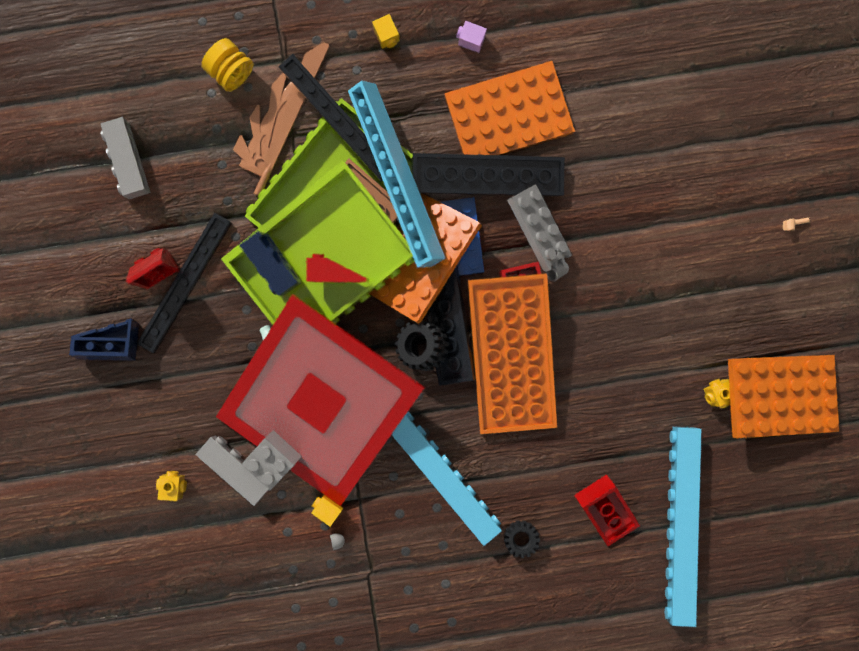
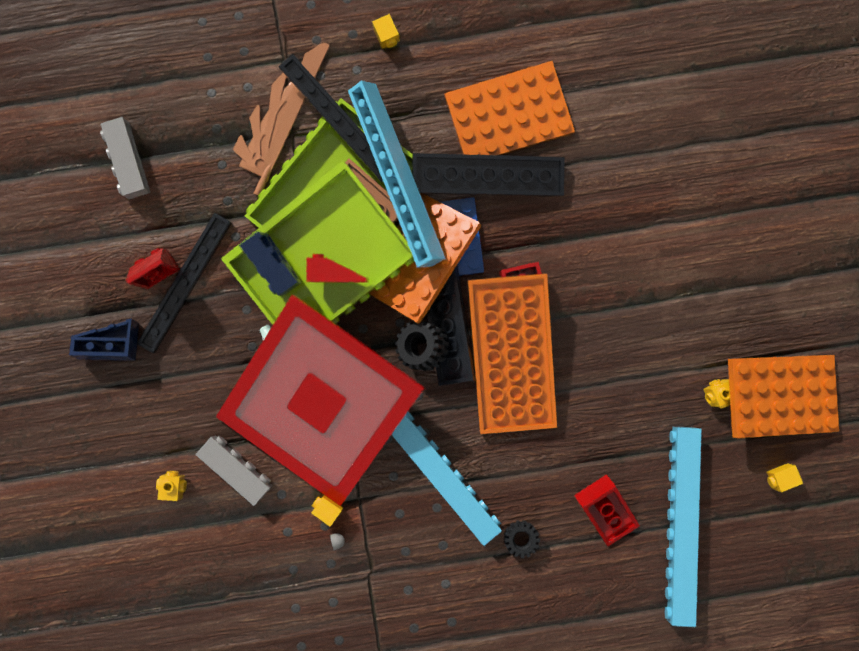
yellow wheel [201,38,254,92] -> none
light grey brick [242,430,302,490] -> none
lavender brick [456,21,487,53] -> none
light grey hinge [507,184,572,282] -> none
light nougat hand [783,218,810,231] -> none
none -> yellow brick [767,463,803,492]

